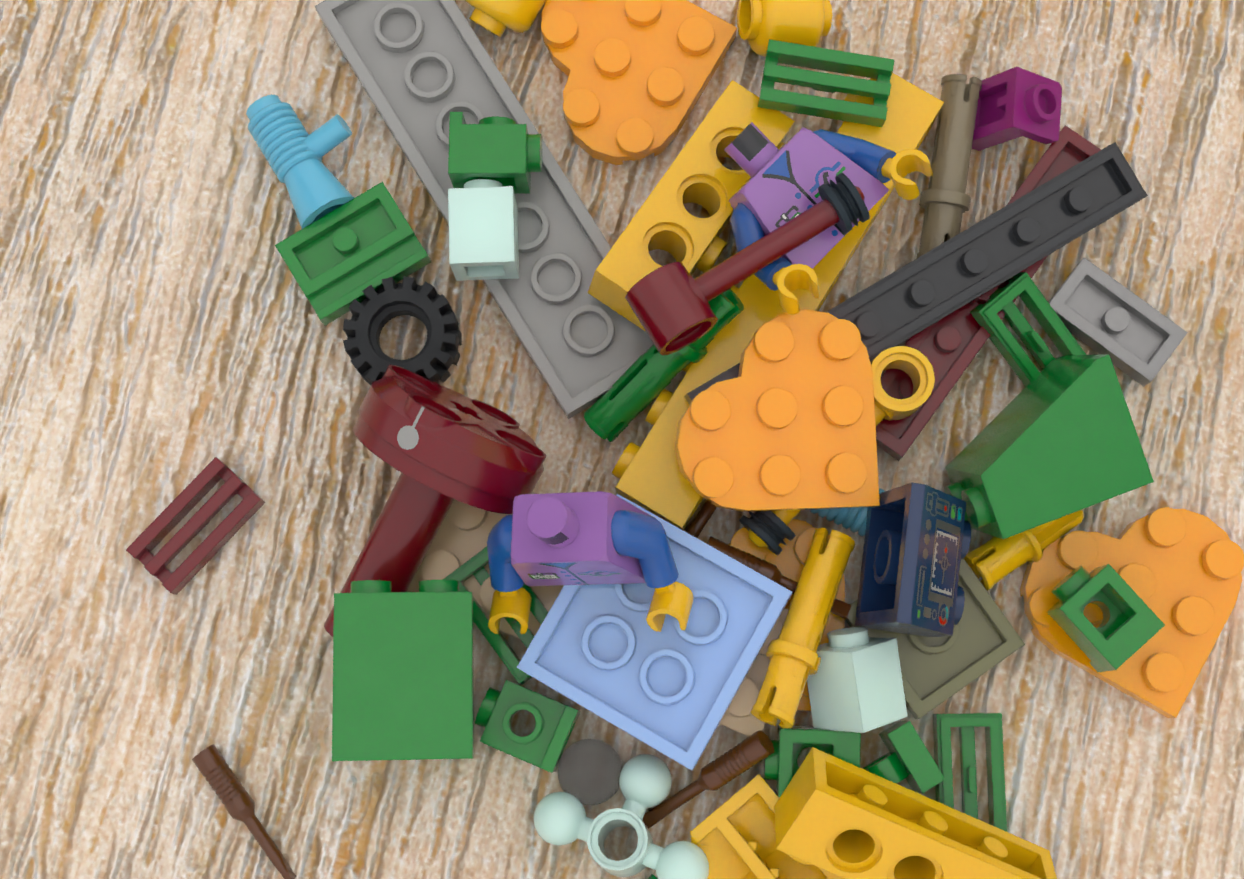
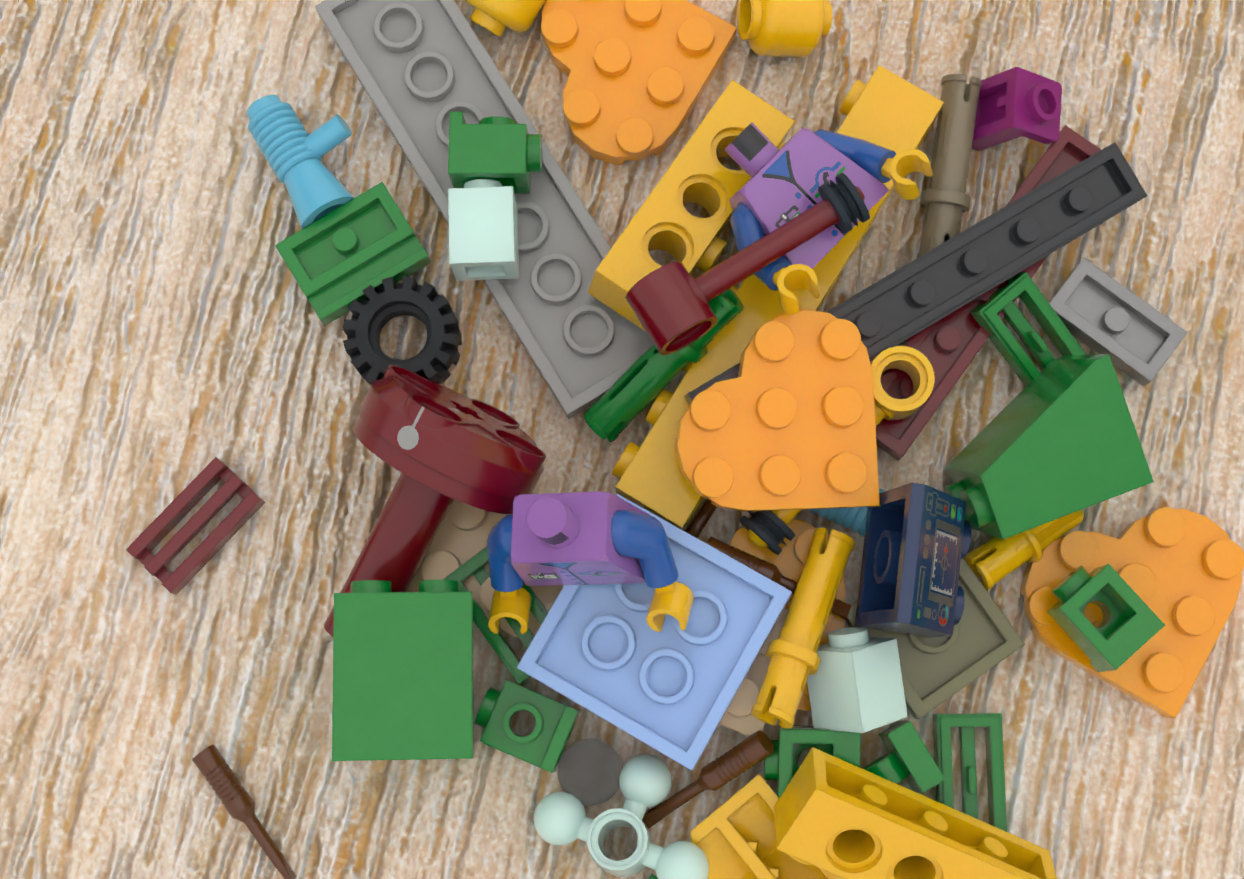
green tile [758,39,895,127] -> none

